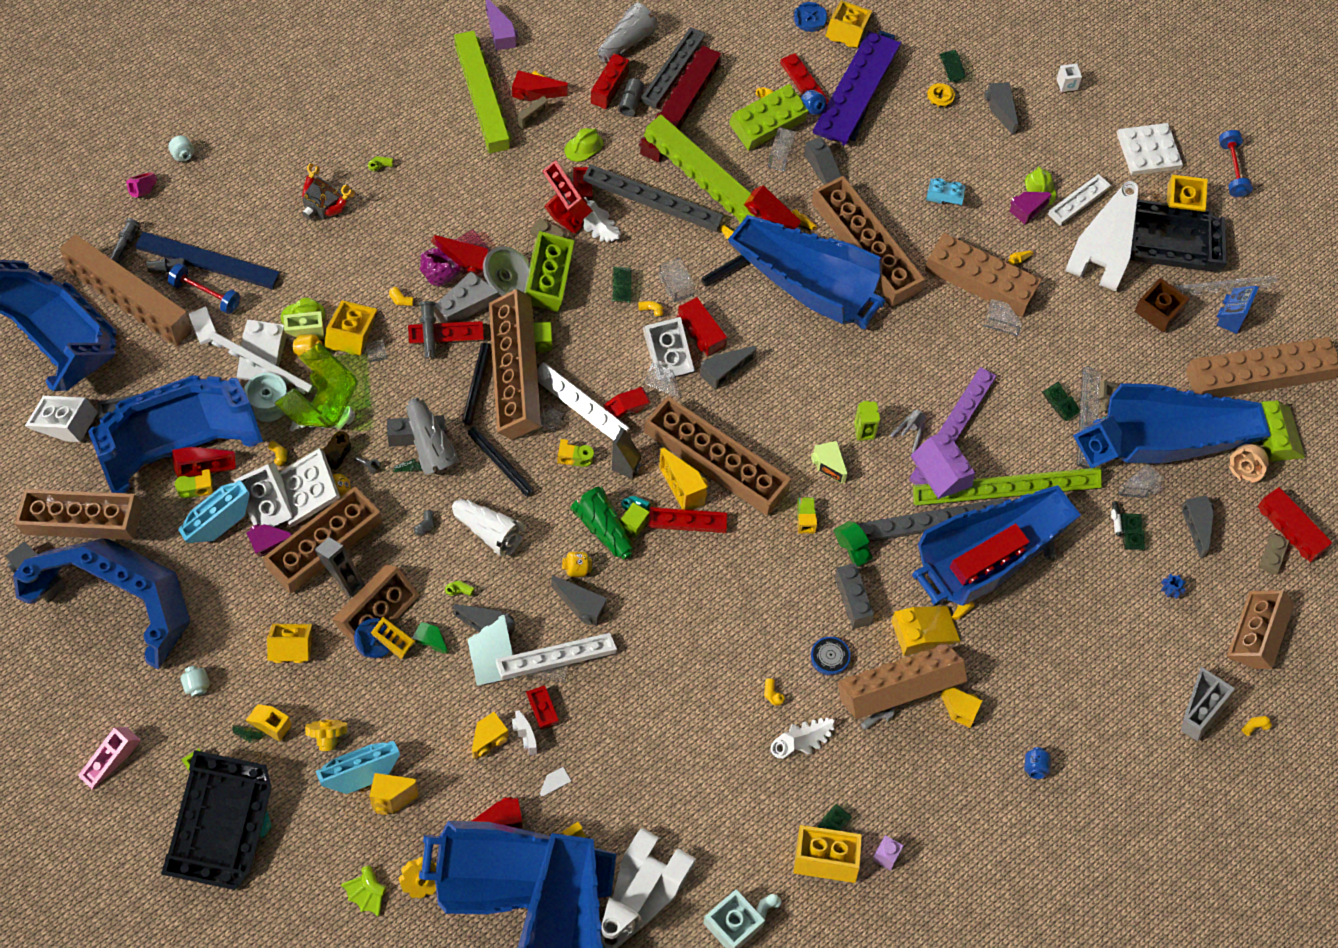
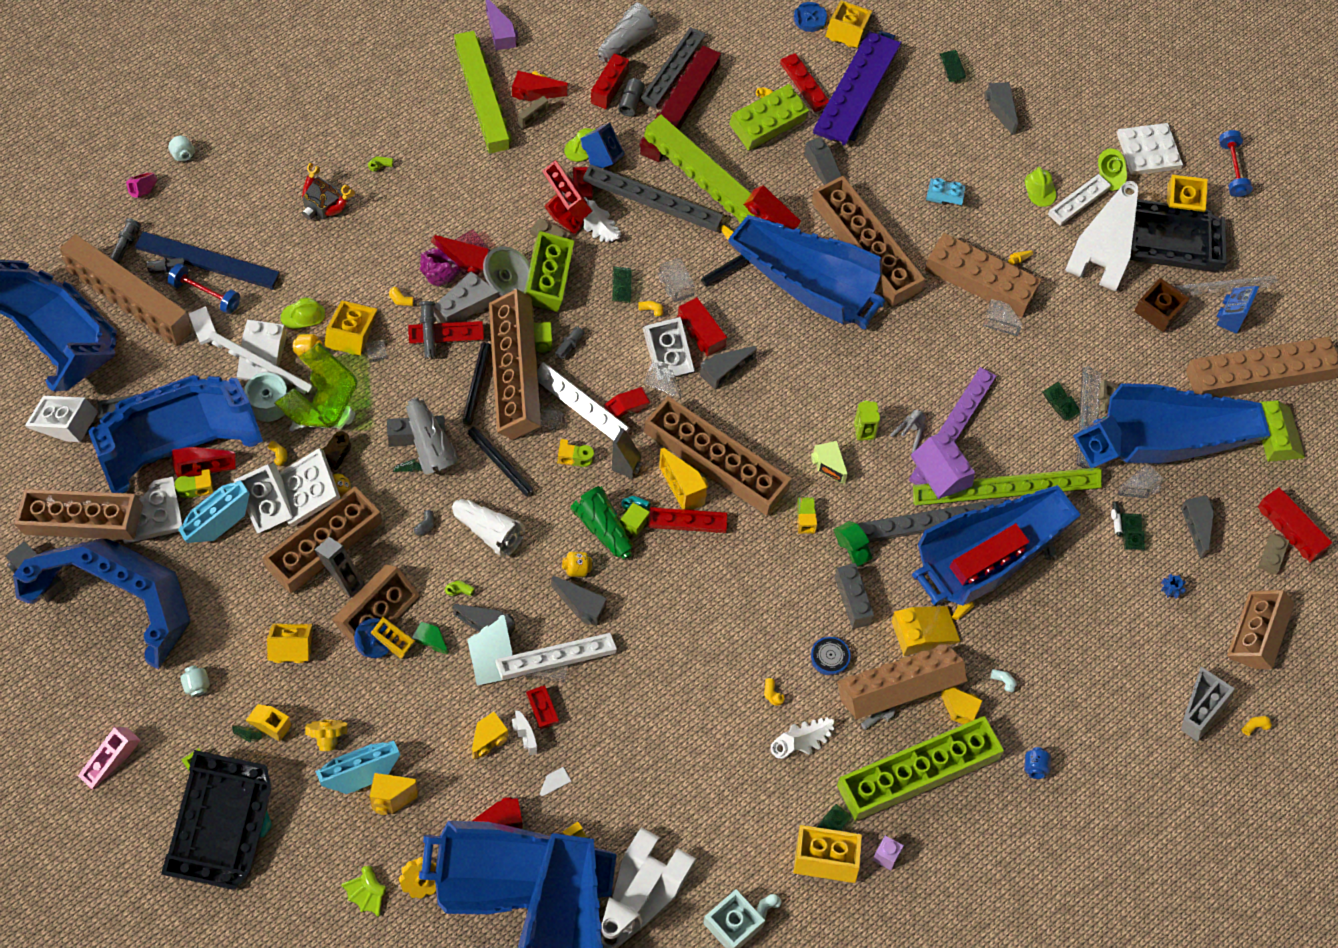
magenta slope [246,524,292,557] -> none
yellowish green slope [283,311,325,339] -> none
dark grey hand [355,456,380,474] -> none
clear brick [768,127,796,172] -> none
yellow bar [792,209,818,230] -> none
blue head [801,90,826,115] -> none
yellow gear [927,83,955,108] -> none
magenta slope [1009,192,1052,224] -> none
white brick [1056,63,1082,92] -> none
light nougat cylinder [1229,444,1269,483] -> none
none -> white plate [124,477,183,544]
none -> dark grey axle [555,326,584,359]
none -> blue slope [580,122,625,168]
none -> lime brick [837,716,1004,822]
none -> light aqua arm [990,669,1017,692]
none -> lime piece [1098,148,1127,191]

